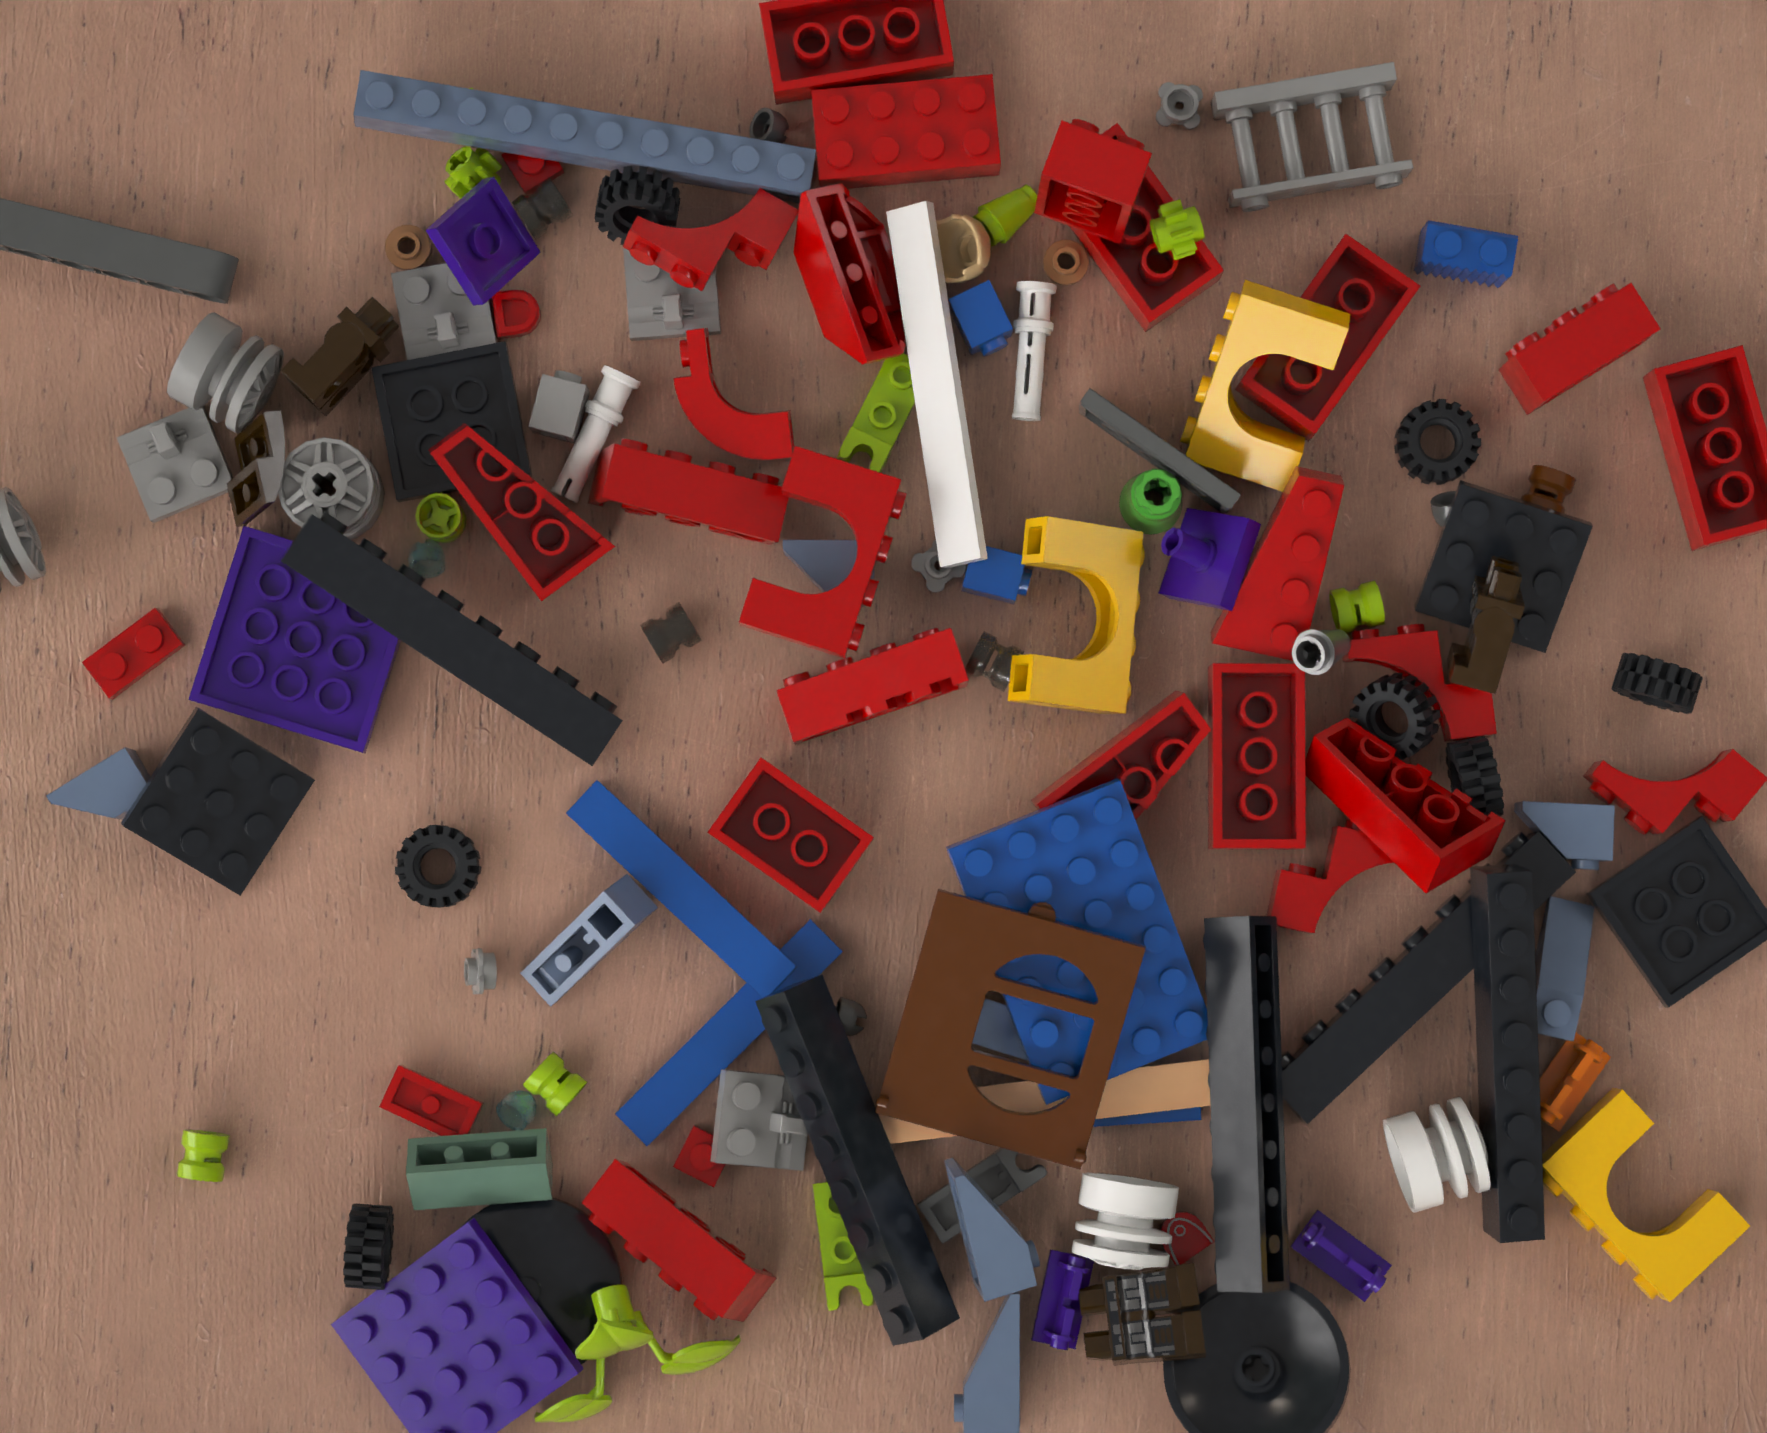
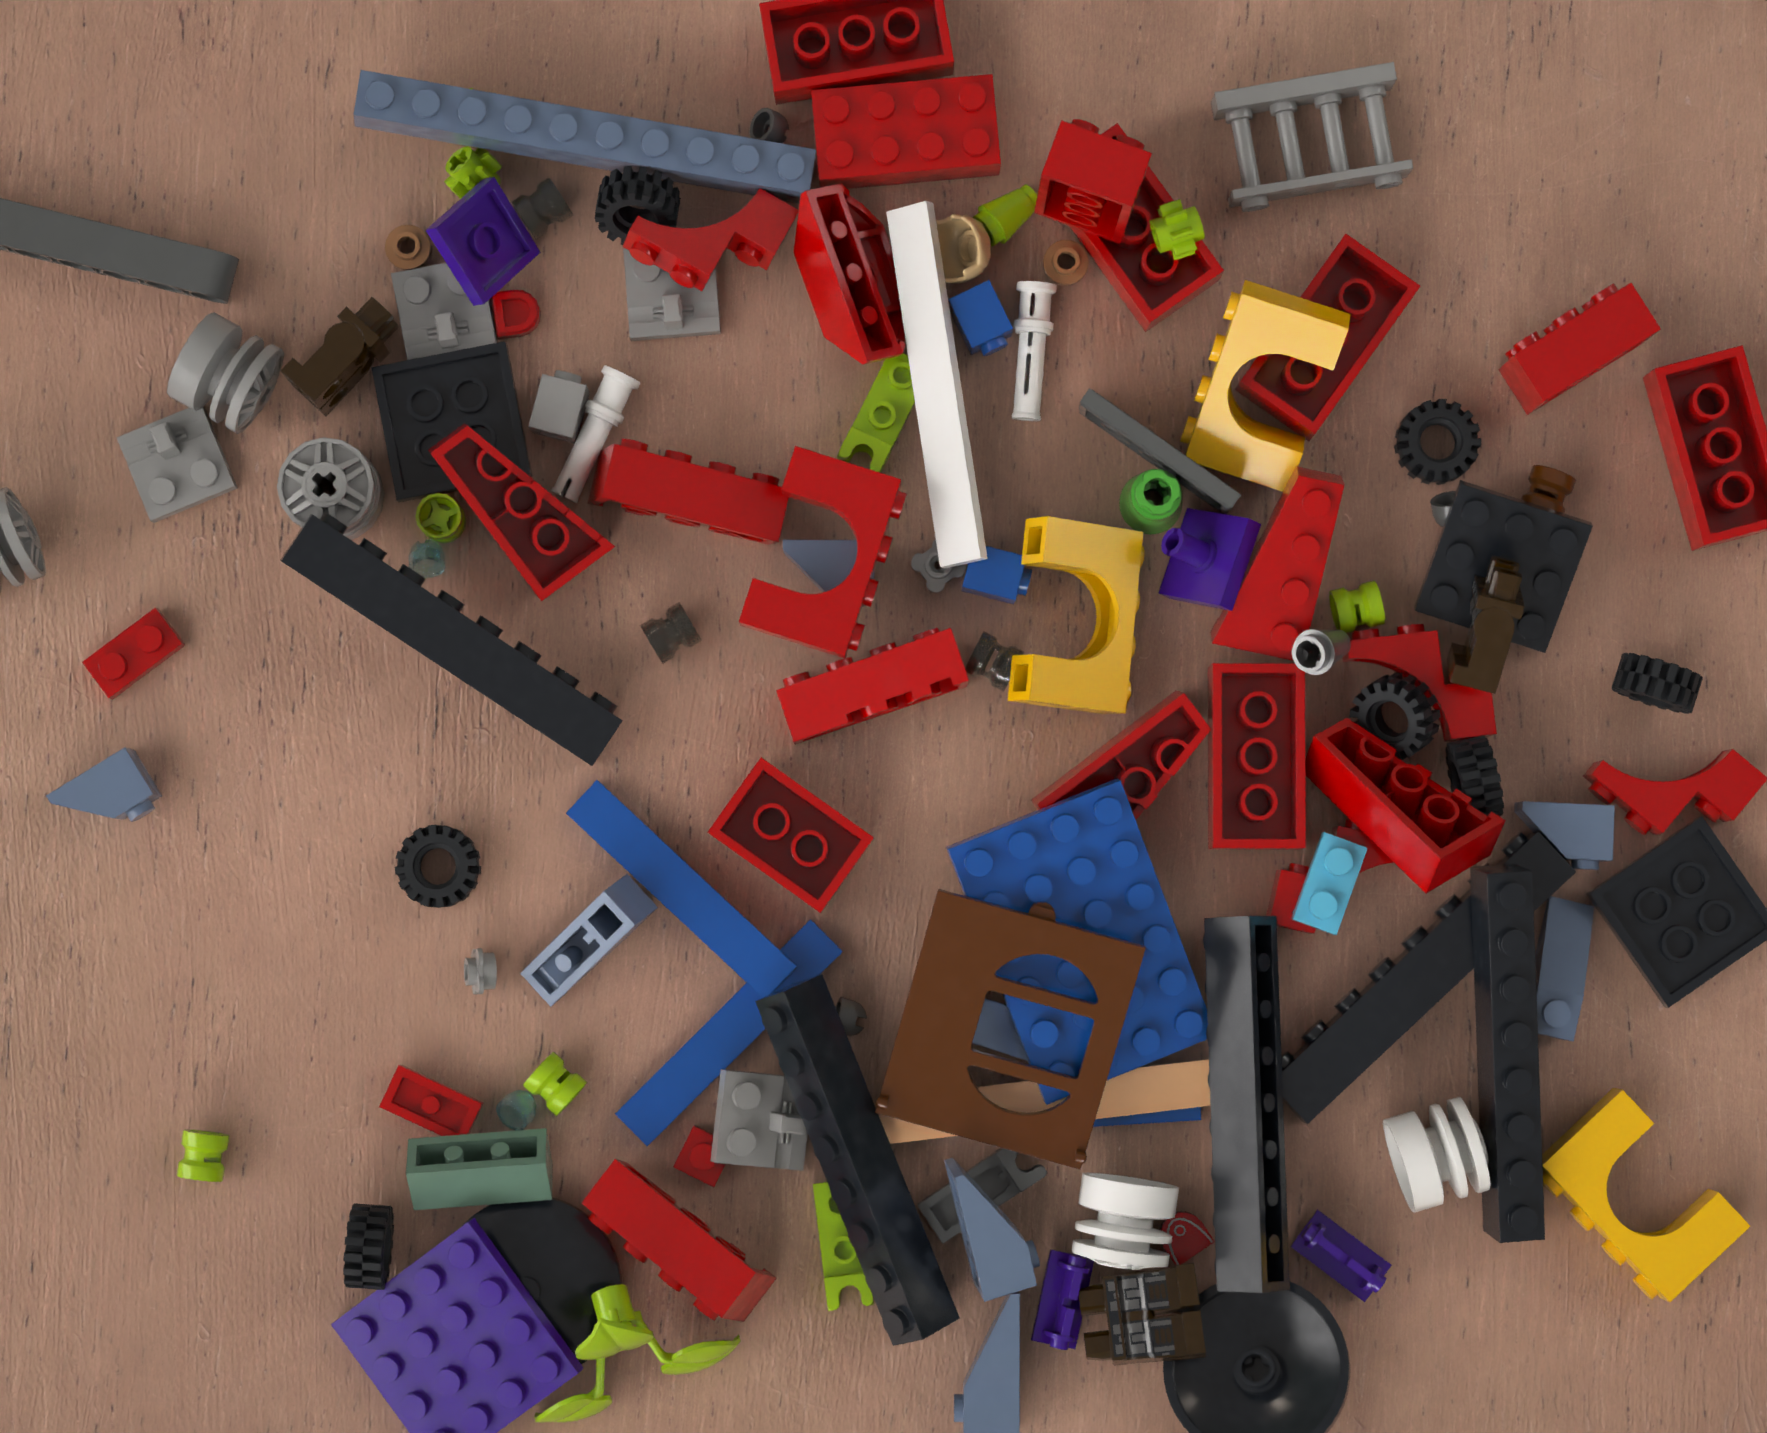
black plate [121,707,315,896] -> none
dark purple plate [188,526,401,754] -> none
dark brown slope [227,410,285,527] -> none
red plate [501,153,564,197] -> none
red arch [673,328,795,460] -> none
light grey plate [1156,82,1203,130] -> none
blue brick [1414,220,1518,289] -> none
orange hinge [1539,1032,1611,1132] -> none
none -> medium azure plate [1291,832,1368,935]

